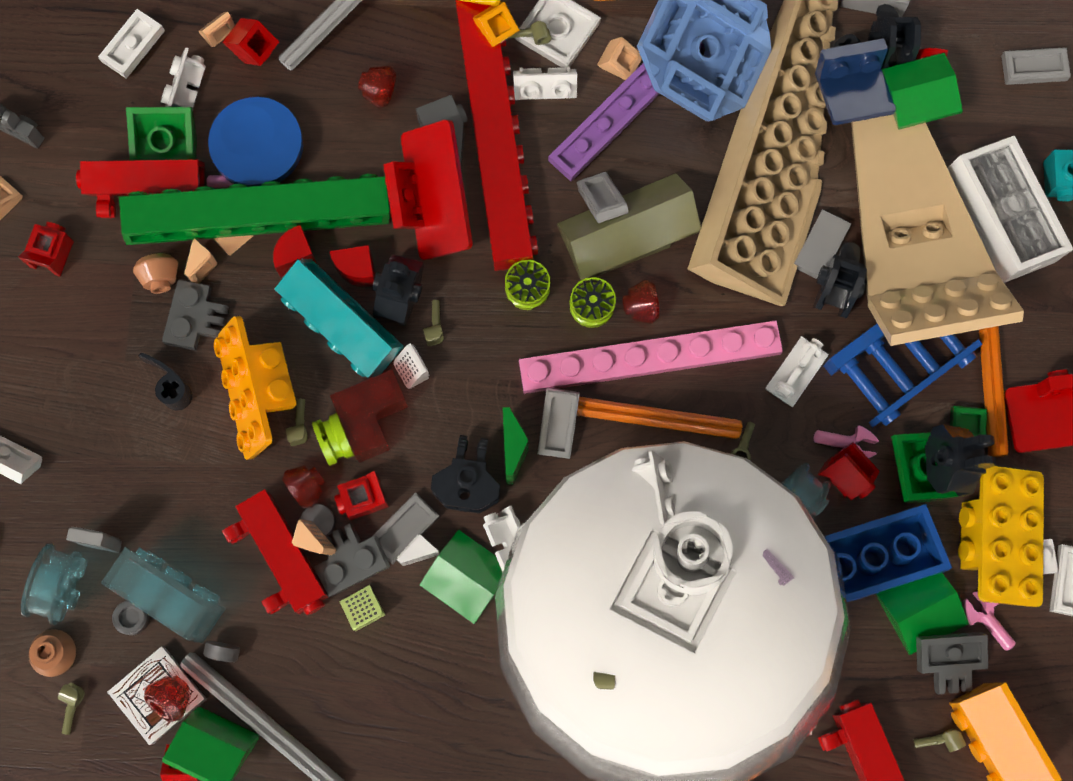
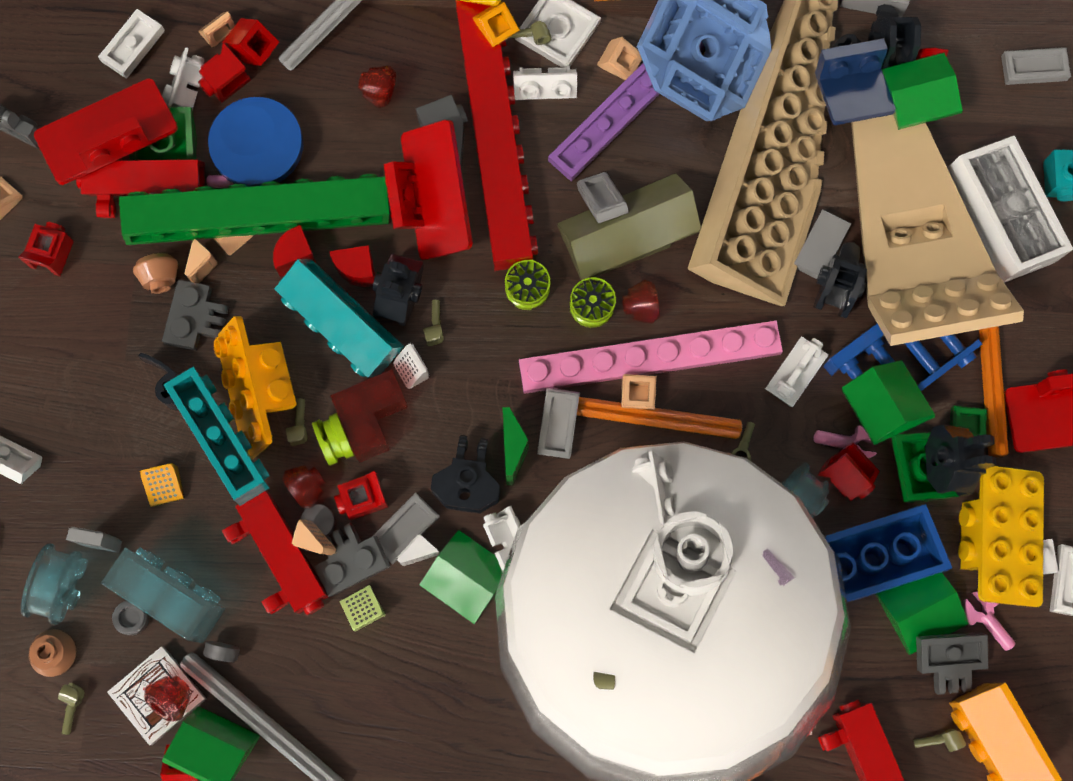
none -> red bracket [34,78,178,185]
none -> light orange slope [140,463,184,507]
none -> teal brick [163,366,270,506]
none -> red window [198,42,251,103]
none -> light nougat slope [621,374,657,410]
none -> green slope [842,360,935,445]

